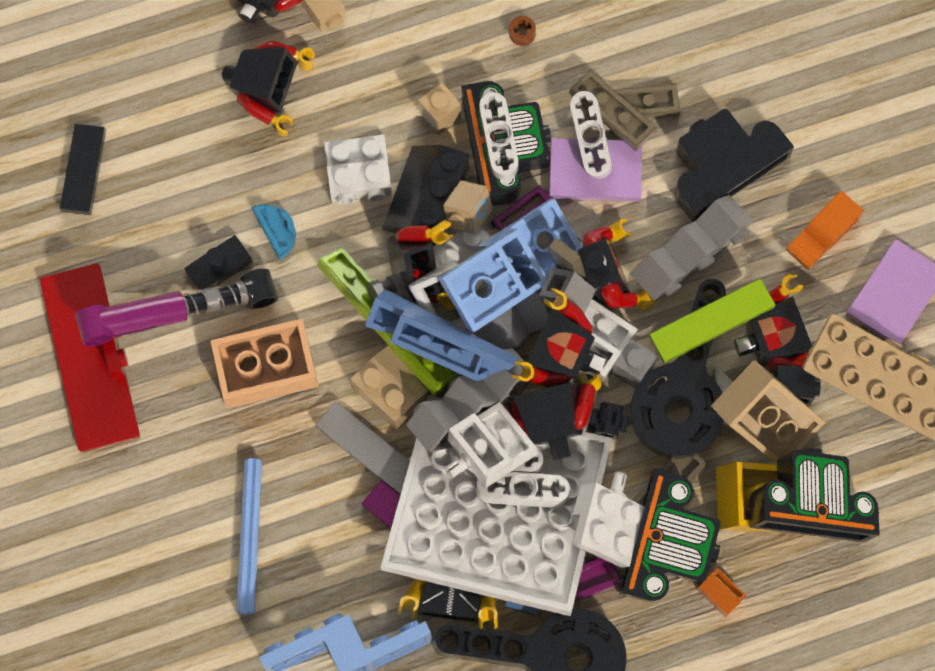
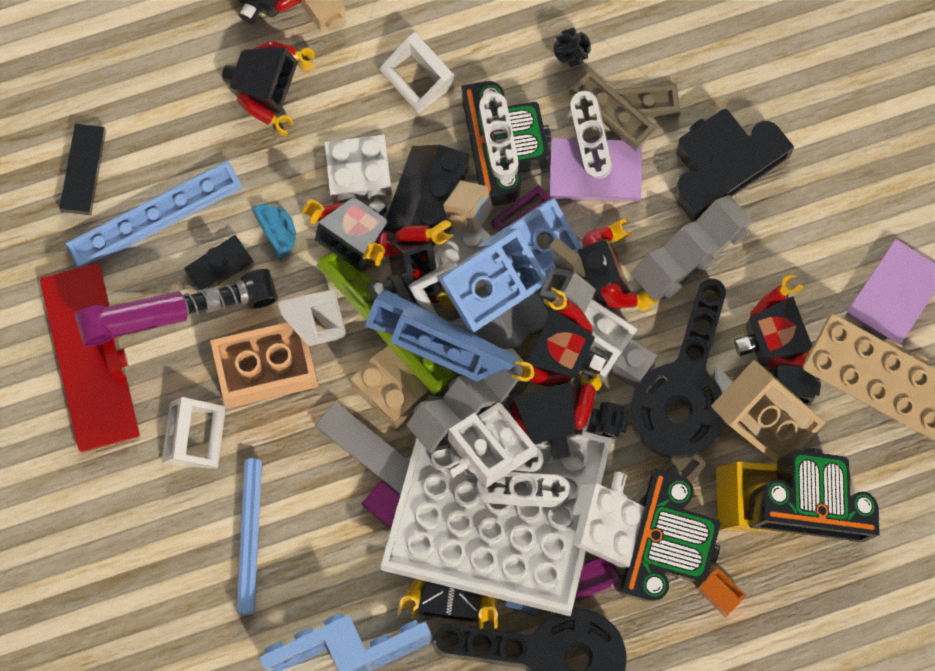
tan brick [418,82,462,135] -> none
dark orange bush [509,16,536,46] -> none
lime tile [649,278,775,364] -> none
orange piece [786,190,864,270] -> none
none -> light blue tile [65,160,243,268]
none -> white tile [162,397,226,469]
none -> white tile [278,289,346,346]
none -> torso [300,198,389,272]
none -> white tile [379,32,454,113]
none -> black gear [553,28,591,67]

